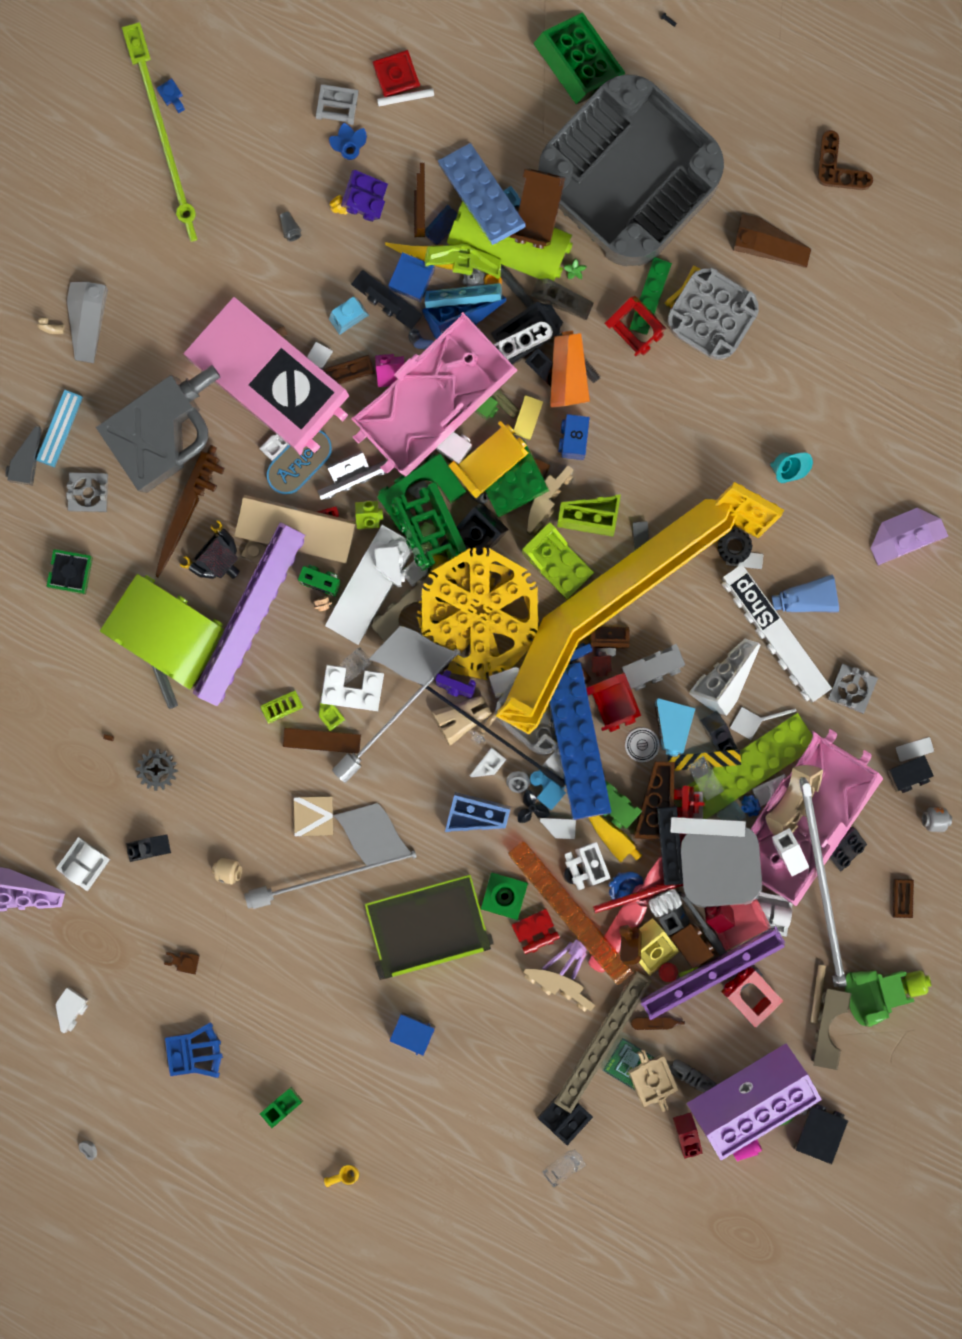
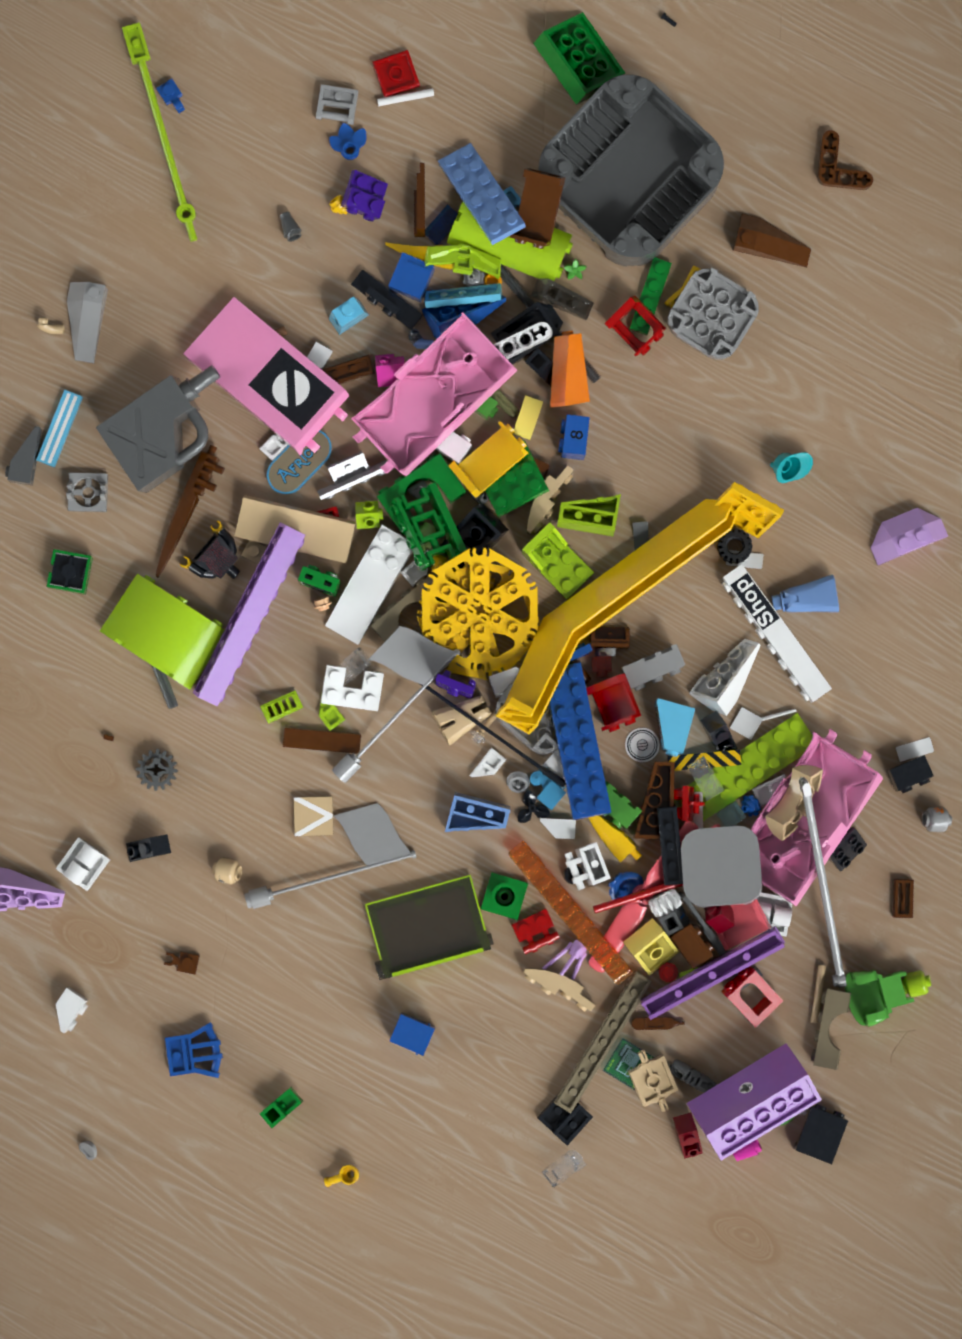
white slope [375,547,405,587] -> none
reddish brown piece [619,925,642,966] -> none
white sticker [671,817,746,837] -> none
white slope [772,828,809,877] -> none
light grey piece [828,664,878,714] -> none

